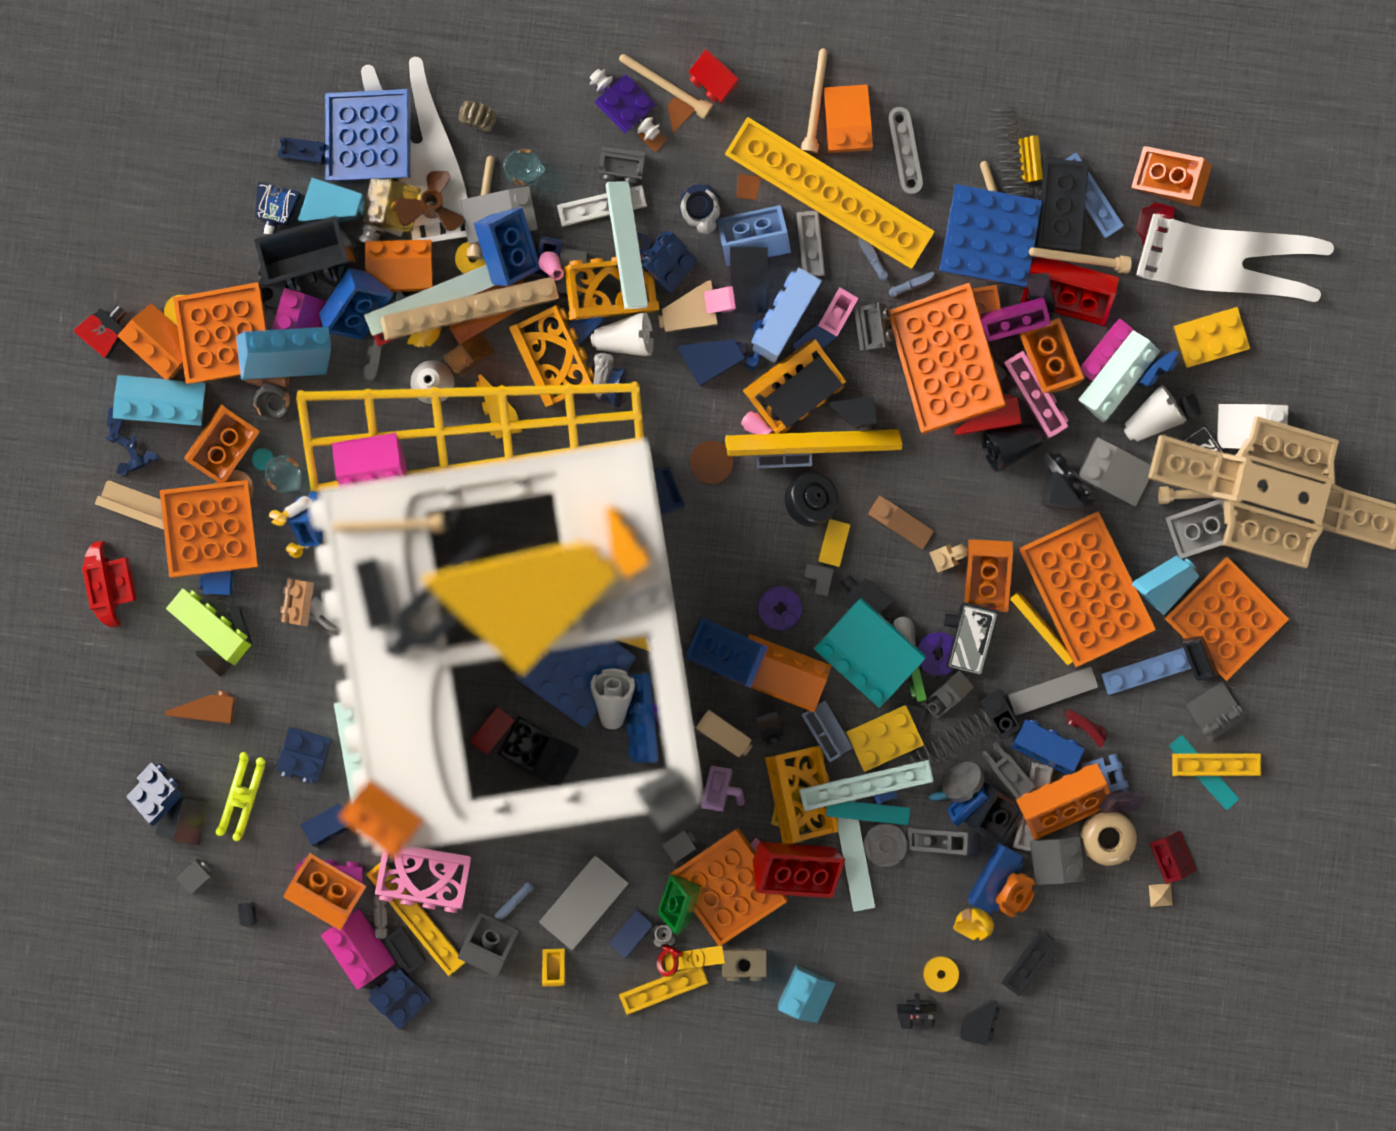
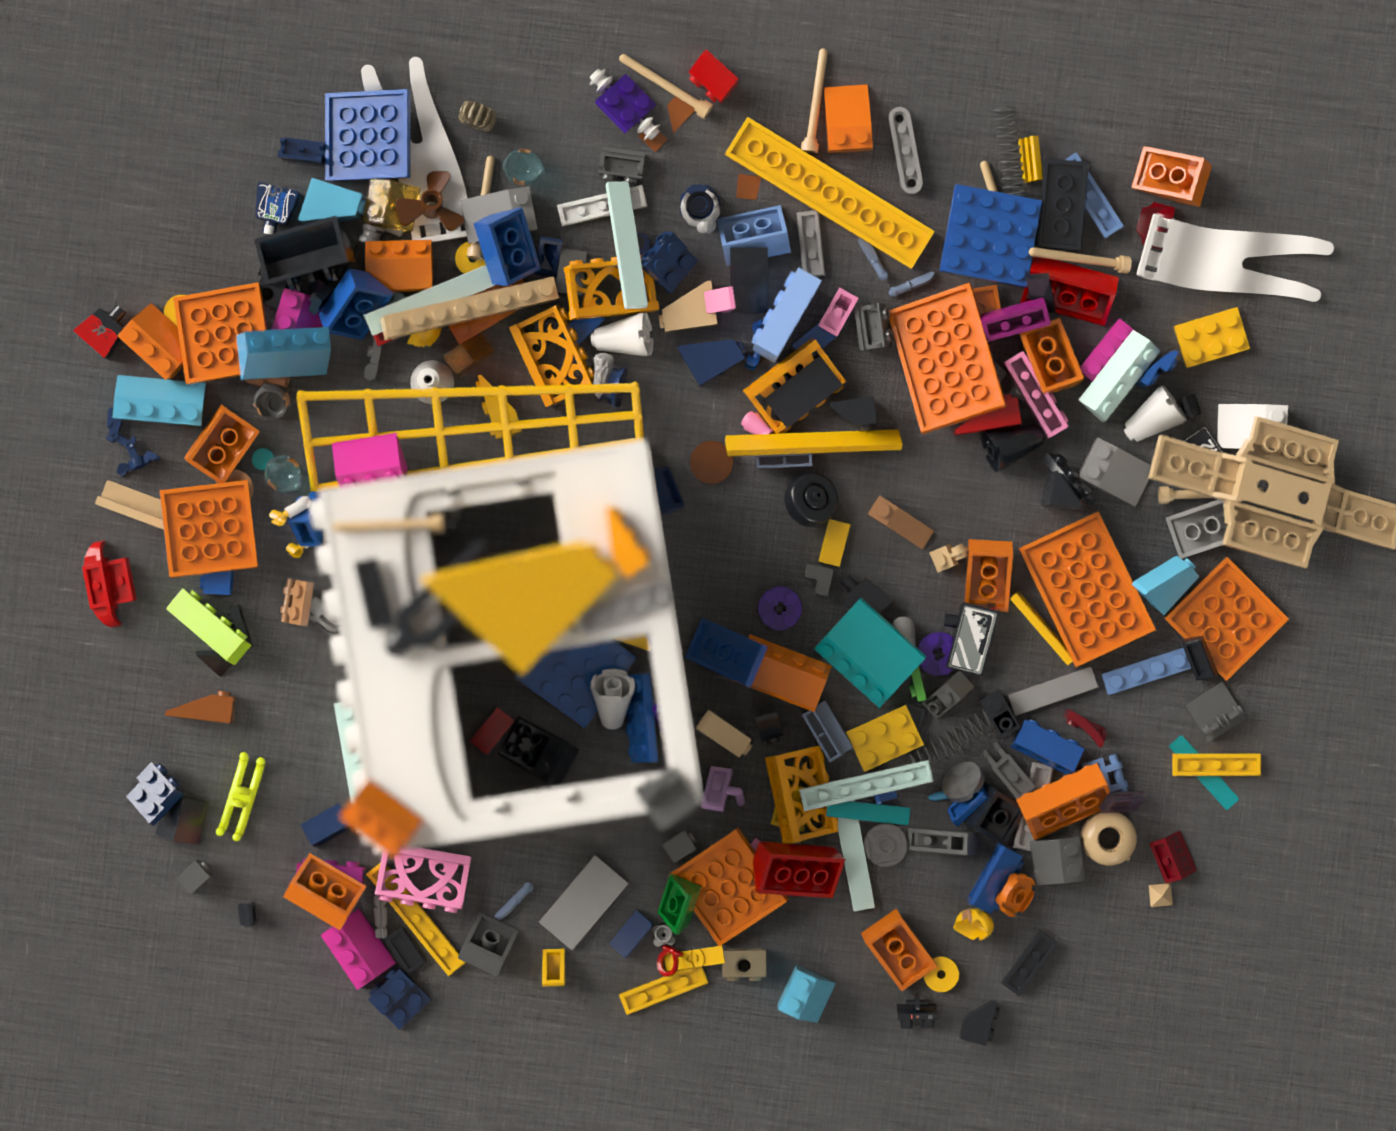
dark blue plate [276,727,332,784] -> none
bright pink cone [539,251,564,280] -> none
none -> black plate [308,272,342,315]
none -> orange slope [861,908,937,991]

